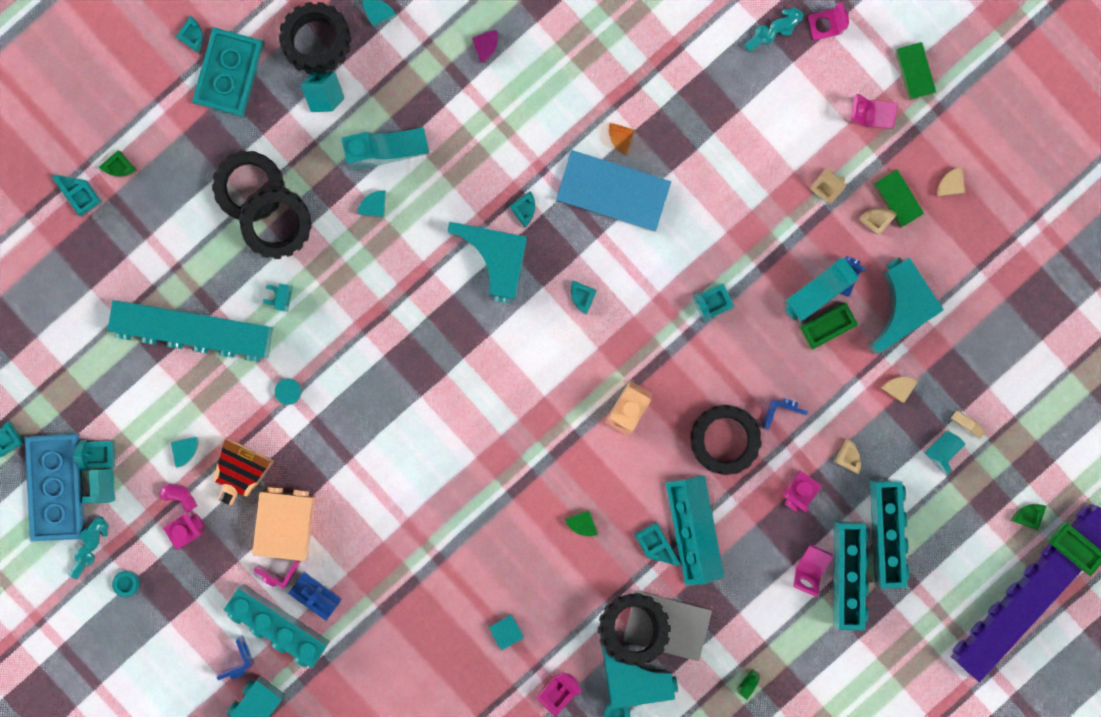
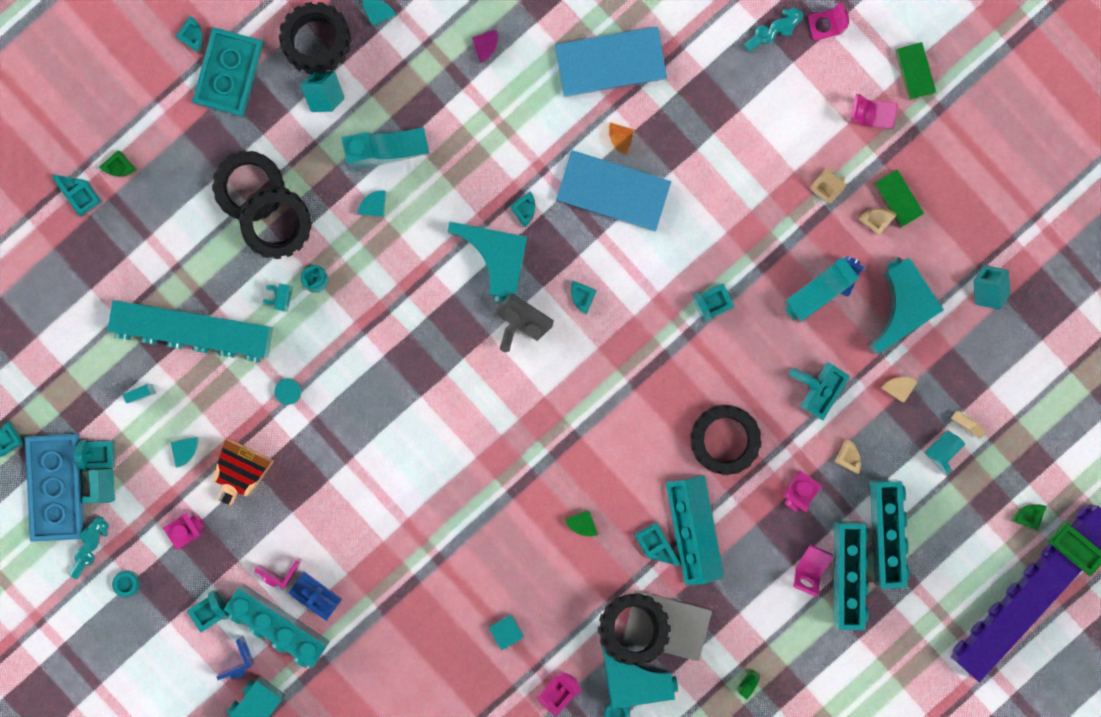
dark pink arm [159,483,198,512] -> none
light nougat brick [252,486,316,561] -> none
light nougat torso [604,380,652,436] -> none
blue bracket [762,398,808,430] -> none
green tile [799,302,858,350] -> none
tan tile [937,167,965,197] -> none
none -> teal tile [122,384,156,404]
none -> teal tile [187,590,228,633]
none -> teal tile [301,265,329,293]
none -> dark grey plate [495,293,554,352]
none -> dark azure tile [555,26,667,97]
none -> teal plate [789,362,850,421]
none -> teal panel [973,265,1010,310]

